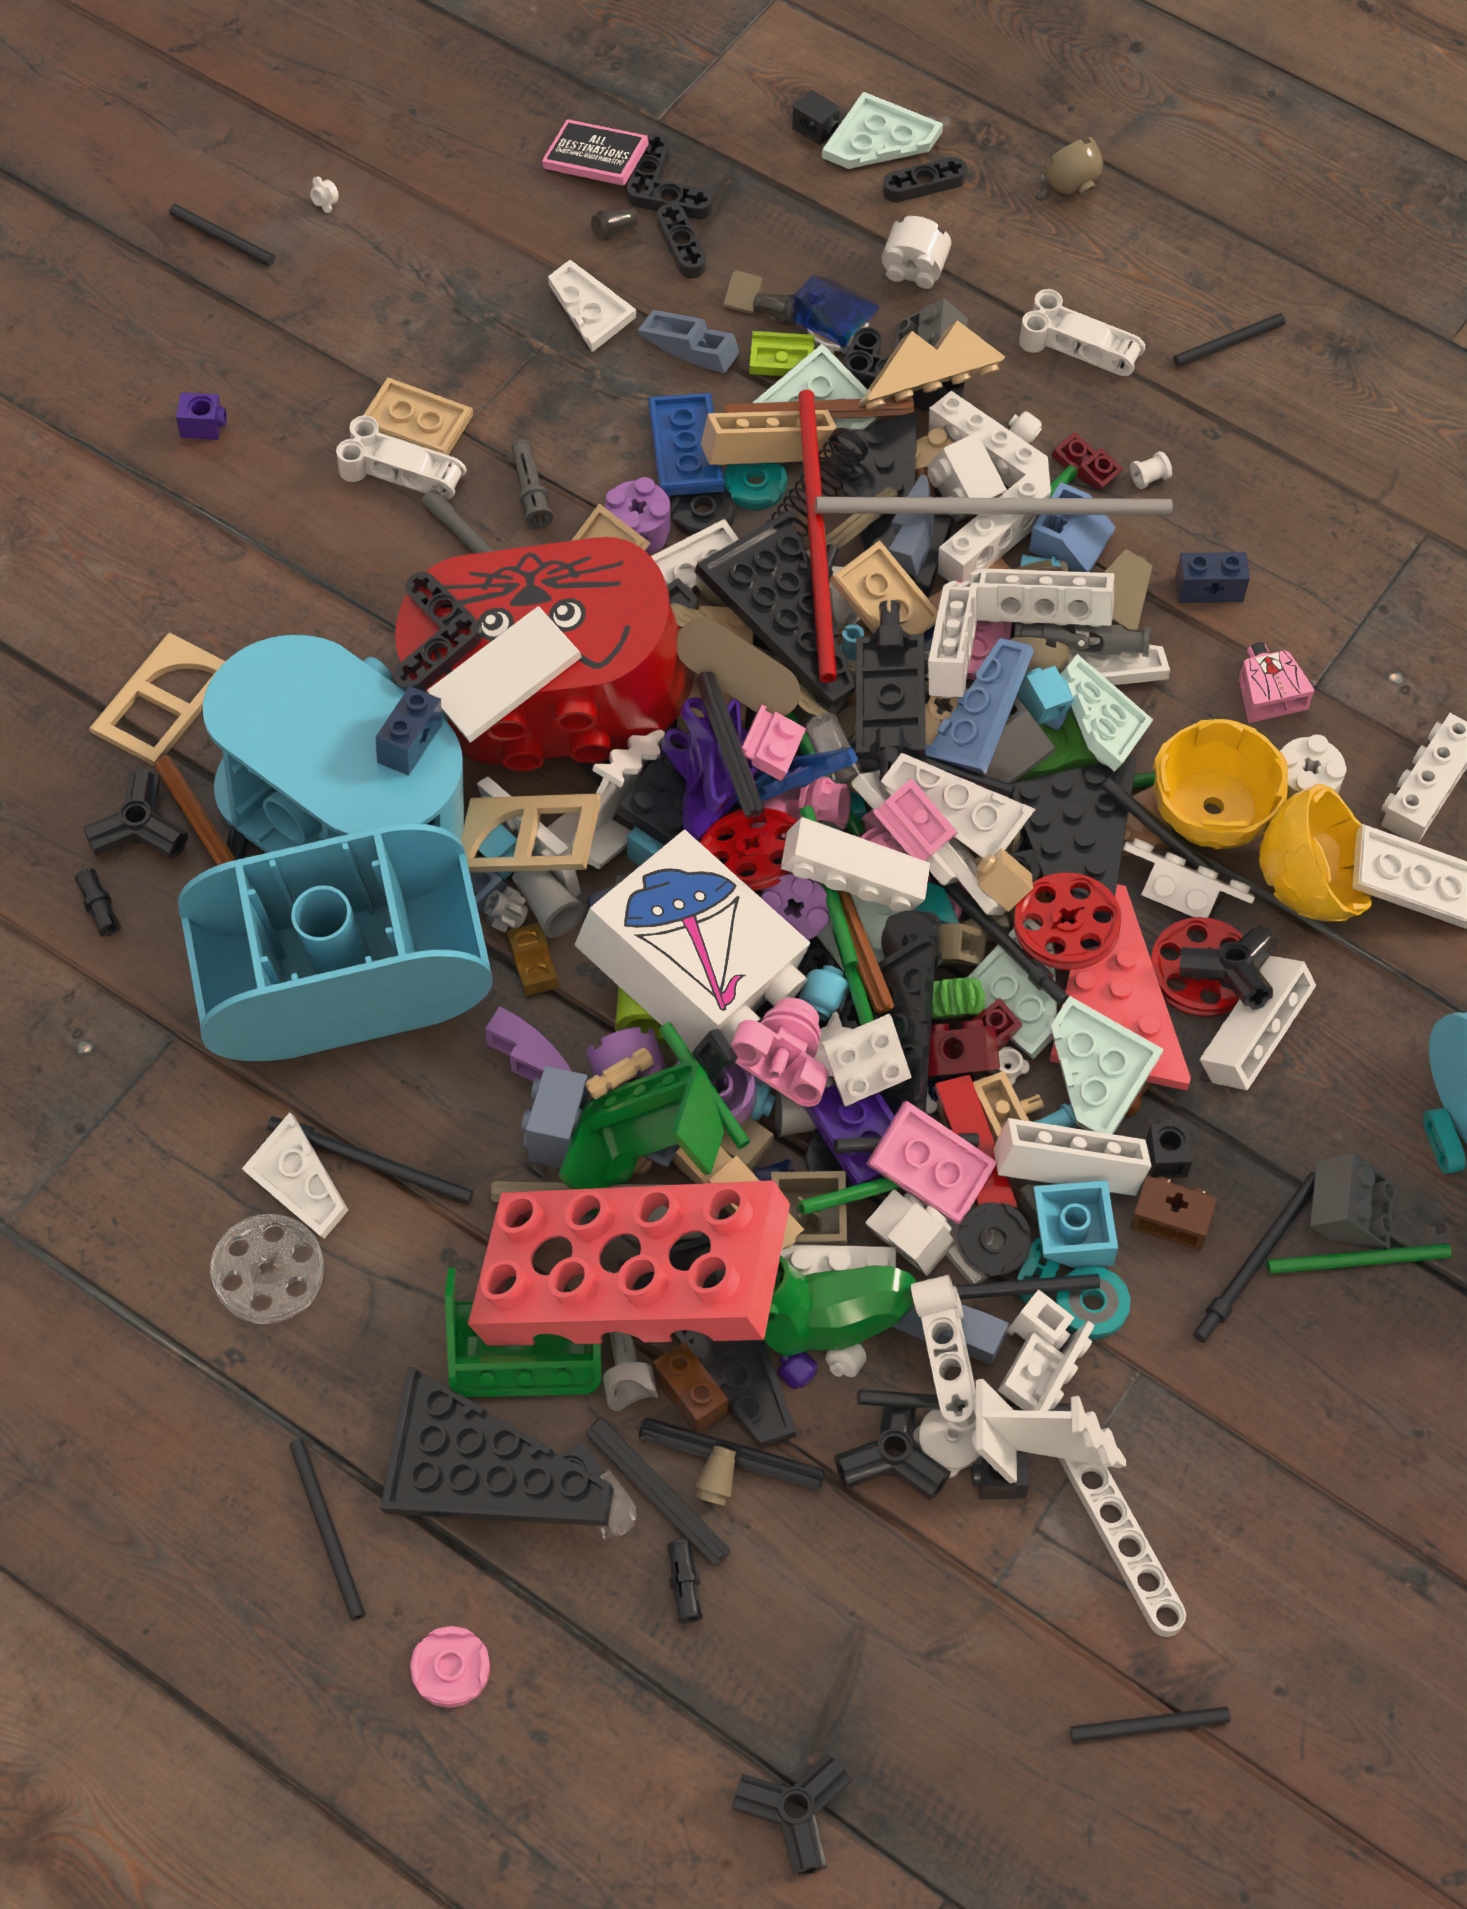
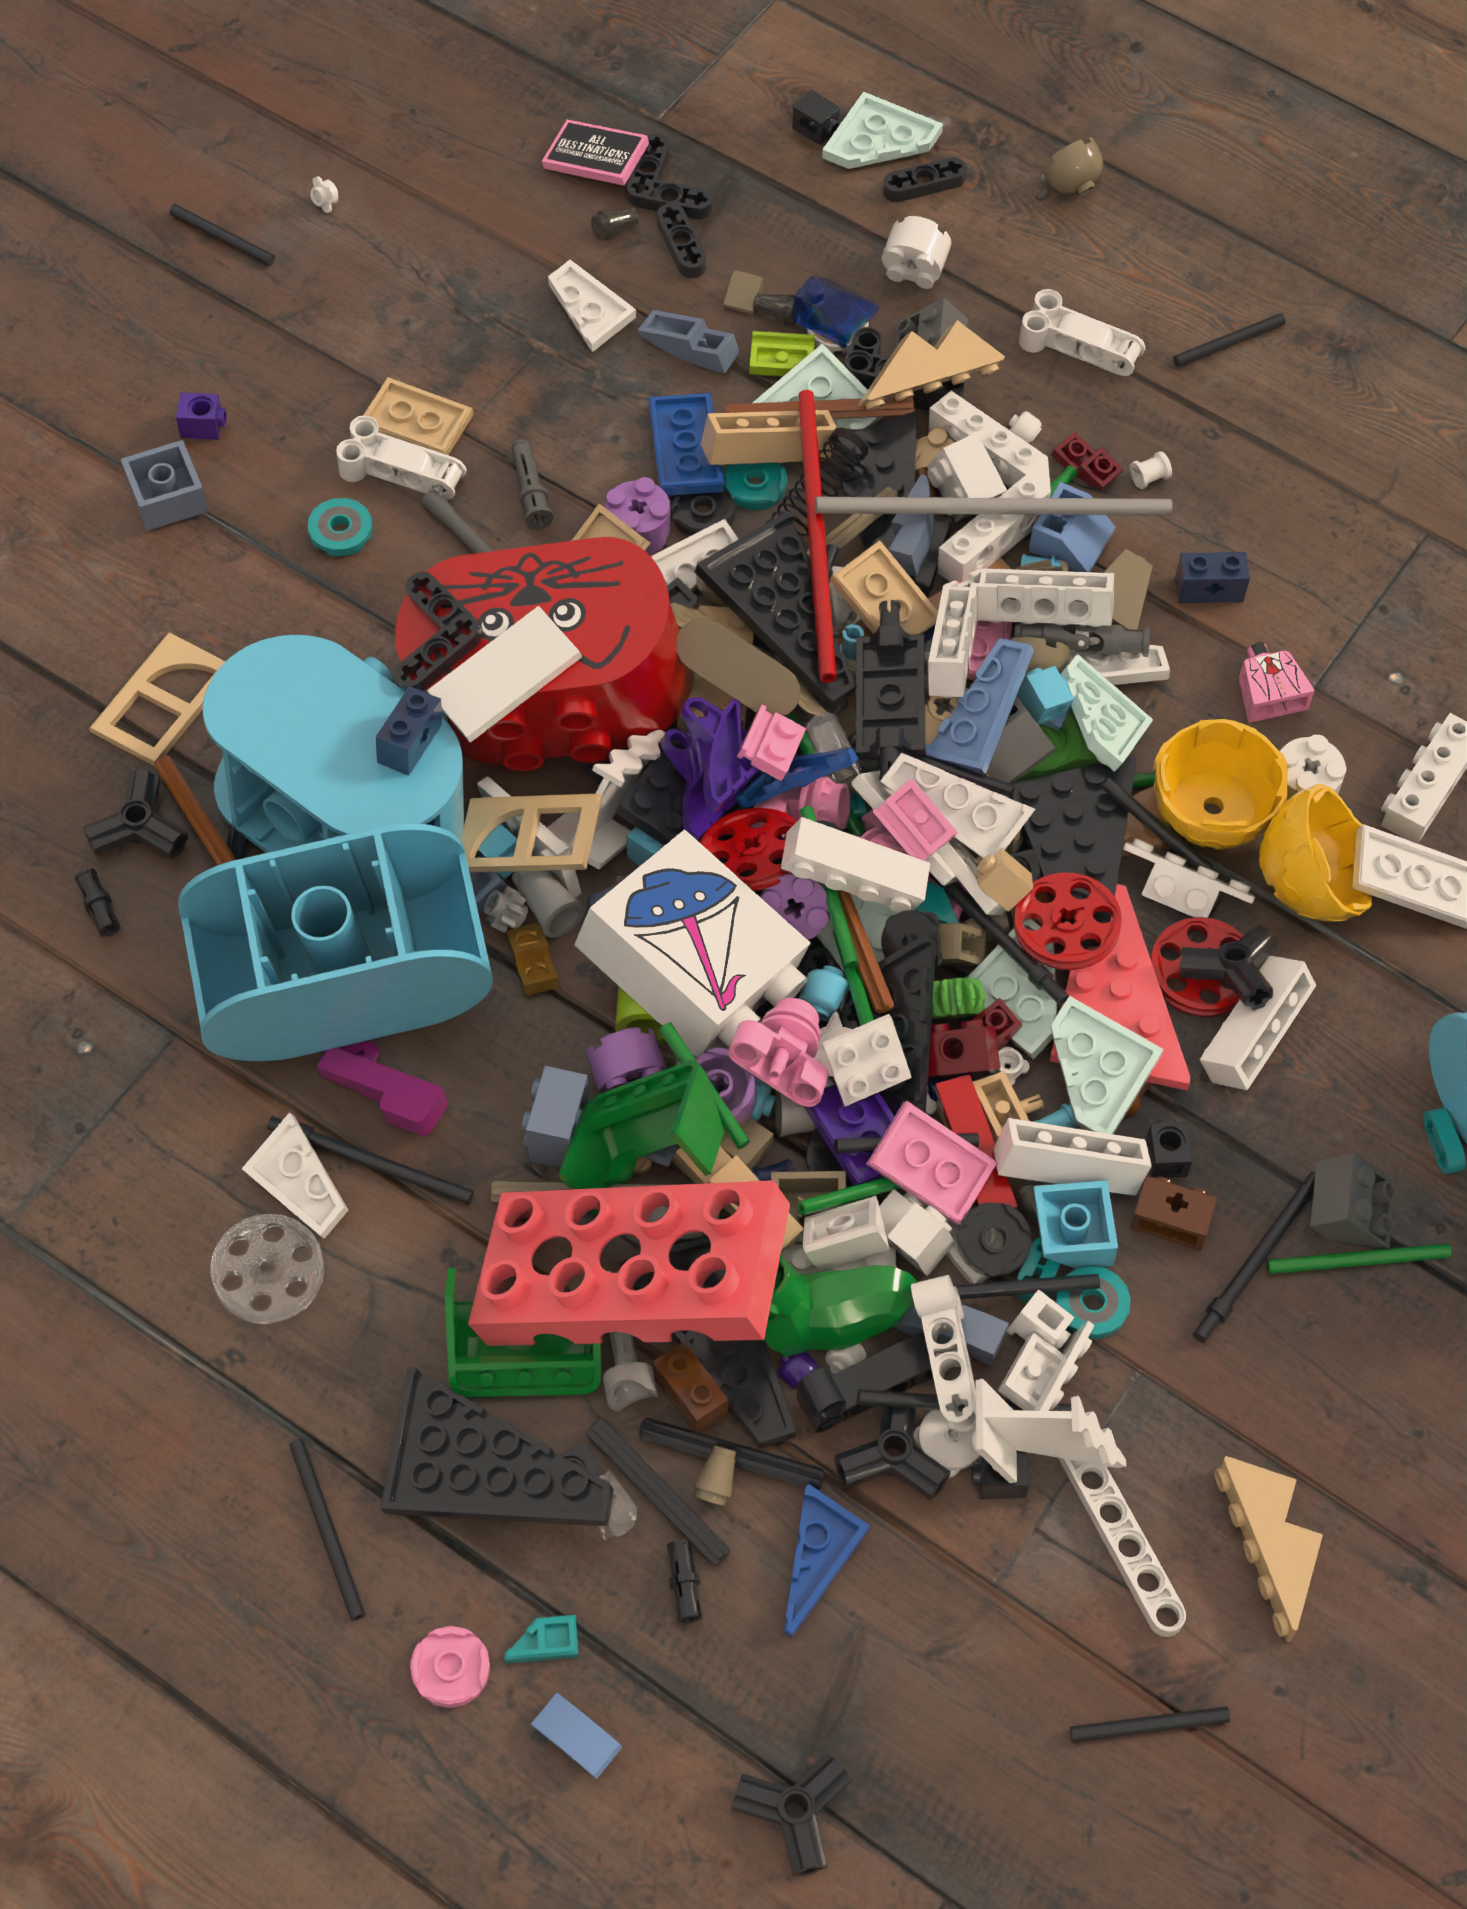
medium lavender slope [485,1006,571,1082] -> none
tan axle [586,1048,654,1099] -> none
black tile [692,1028,738,1082] -> none
black axle [695,671,765,818] -> none
none -> sand blue brick [120,440,208,531]
none -> teal tile [308,498,373,556]
none -> magenta piece [317,1041,449,1136]
none -> teal tile [504,1615,579,1664]
none -> medium blue slope [531,1693,622,1779]
none -> blue wing [784,1484,870,1639]
none -> black beam [796,1333,933,1433]
none -> white slope [803,1196,890,1272]
none -> tan slope [1214,1456,1323,1642]

